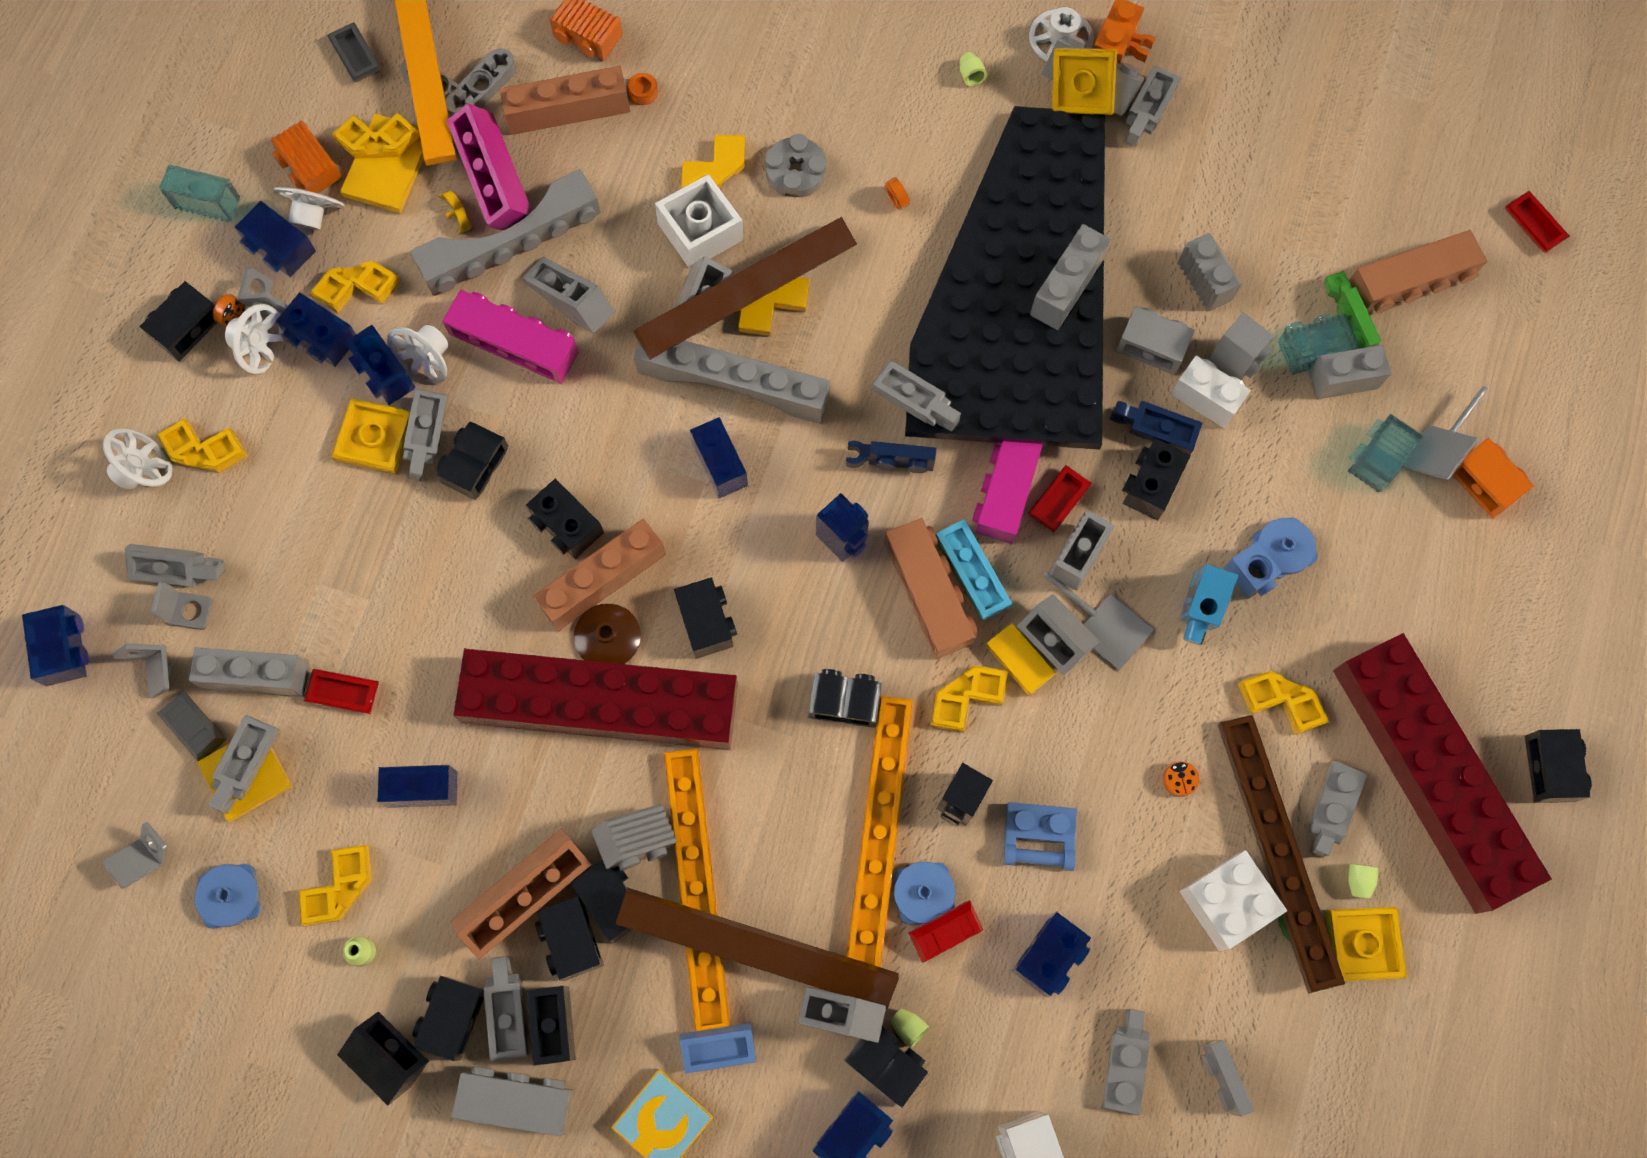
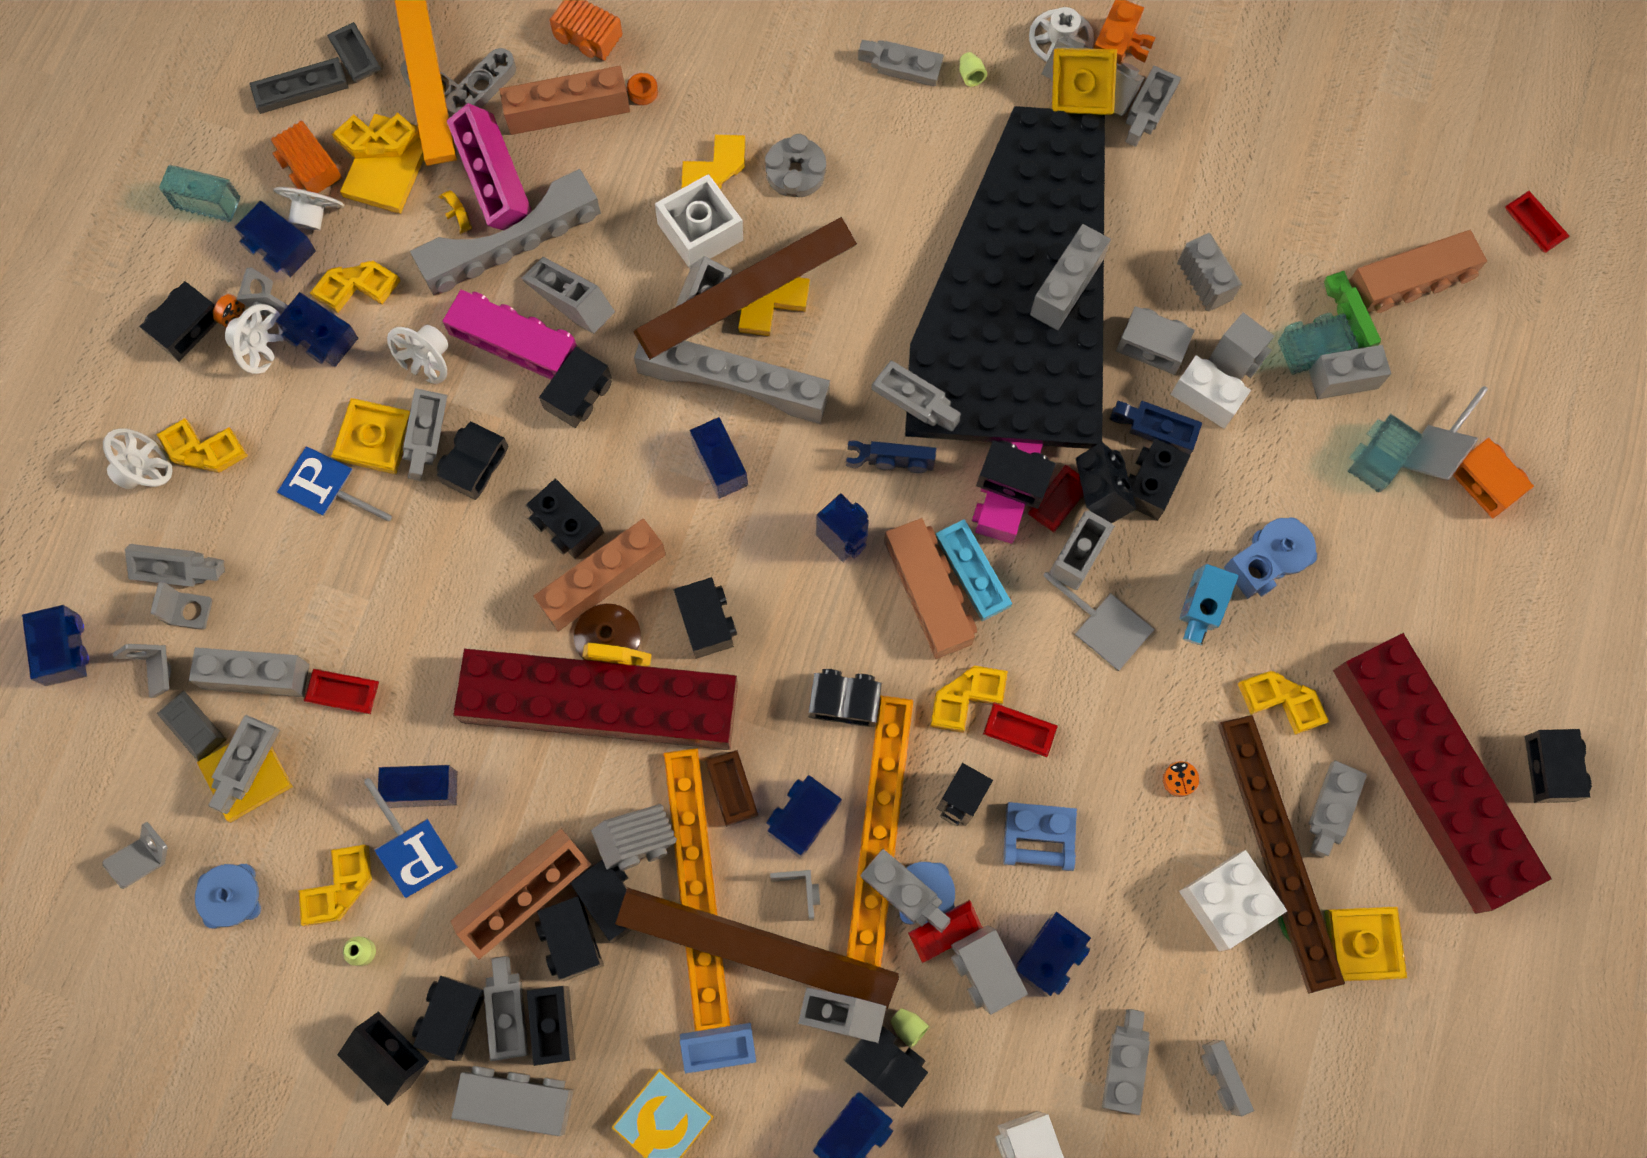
clear blue brick [345,325,416,405] -> none
orange tile [884,177,910,210] -> none
yellow tile [985,623,1056,696] -> none
light grey brick [1017,594,1100,675] -> none
yellowish green hose [1348,864,1379,898] -> none
none -> dark grey tile [249,57,349,114]
none -> blue piece [277,446,392,521]
none -> blue piece [364,778,458,898]
none -> black brick [539,347,612,428]
none -> yellow tile [582,643,652,666]
none -> reddish brown tile [705,750,759,827]
none -> clear blue brick [766,775,842,859]
none -> light grey bracket [770,870,820,921]
none -> light grey hinge [858,40,944,86]
none -> light grey hinge [860,849,951,933]
none -> light grey brick [951,925,1028,1015]
none -> black brick [976,440,1056,509]
none -> red tile [983,703,1058,758]
none -> black brick [1075,442,1136,523]

